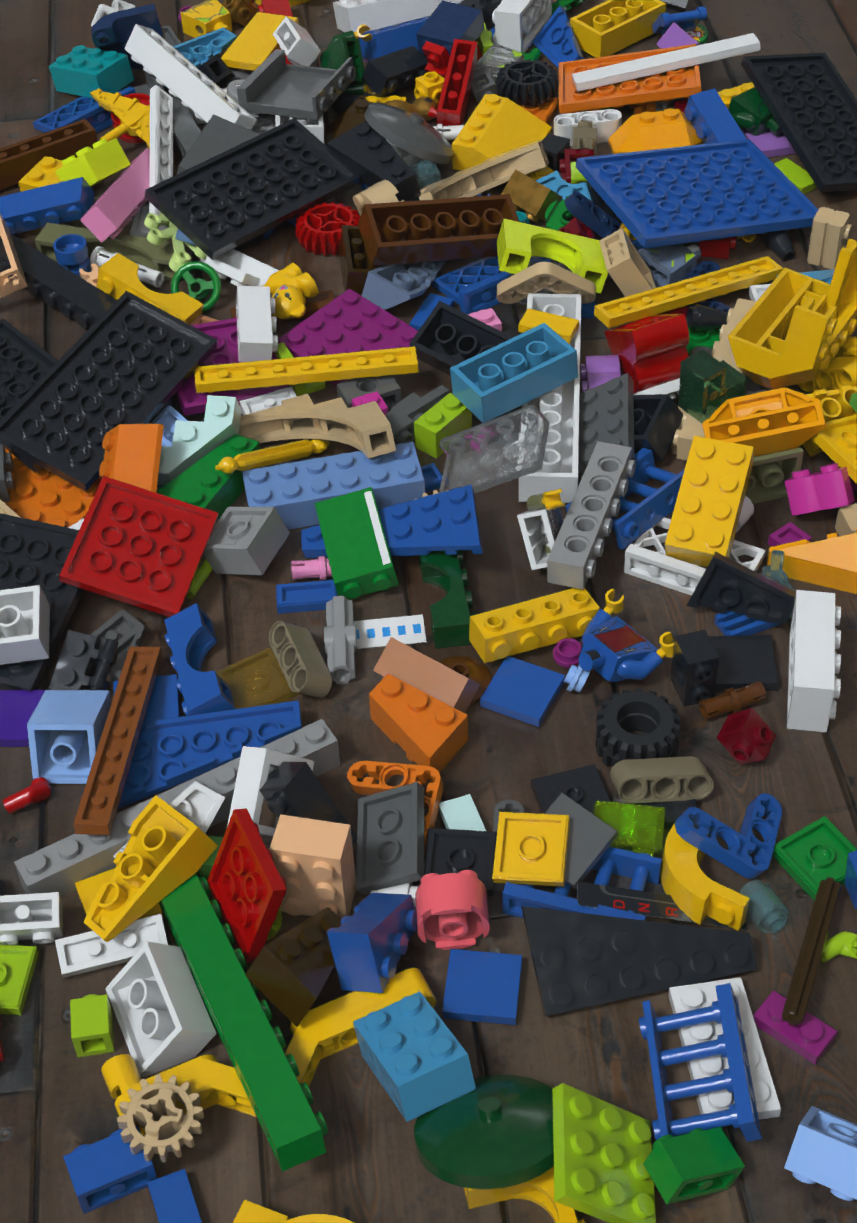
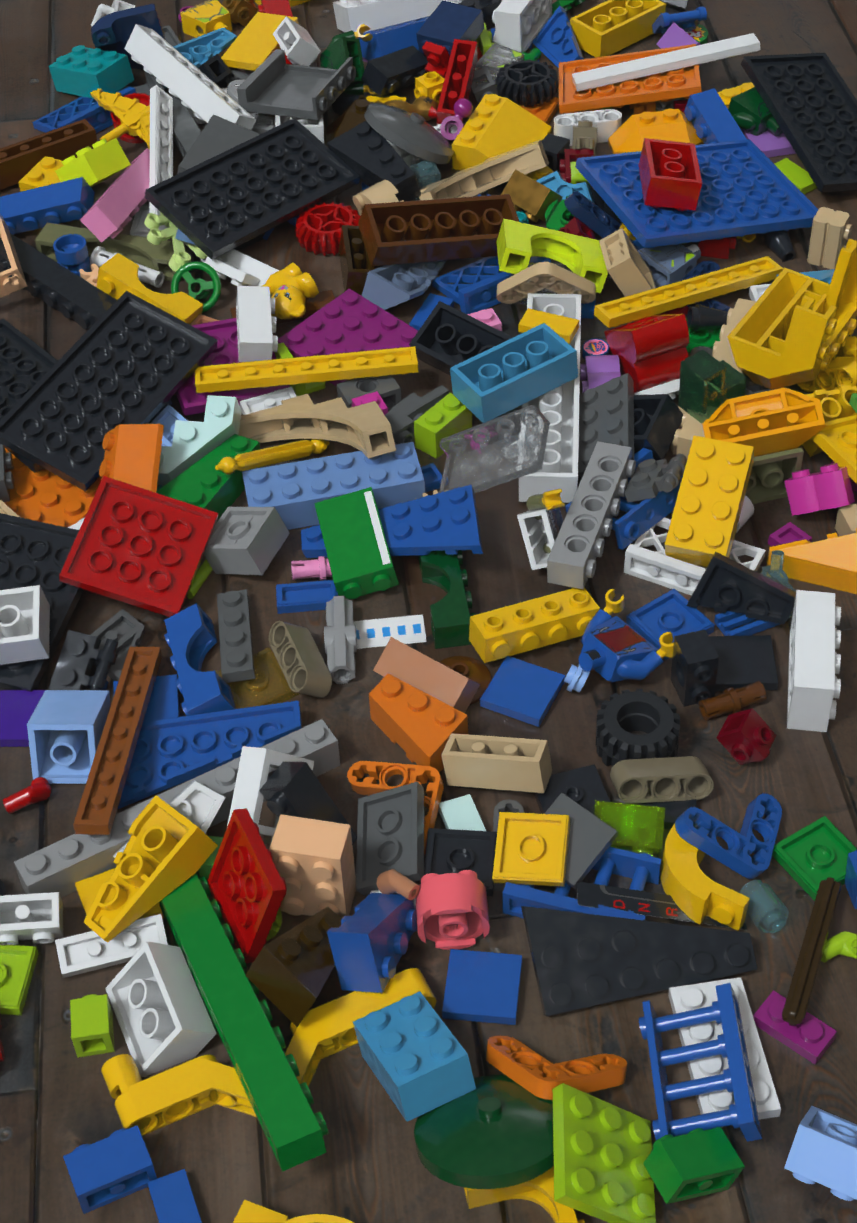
tan gear [117,1074,204,1163] -> none
magenta plate [553,638,582,668] -> none
none -> dark grey plate [217,589,255,683]
none -> nougat arm [377,869,420,901]
none -> magenta plate [440,98,473,142]
none -> tan brick [441,733,552,793]
none -> orange beam [486,1035,627,1100]
none -> tile [582,338,609,359]
none -> dark grey plate [624,454,686,502]
none -> blue tile [626,589,715,660]
none -> red brick [639,138,702,211]

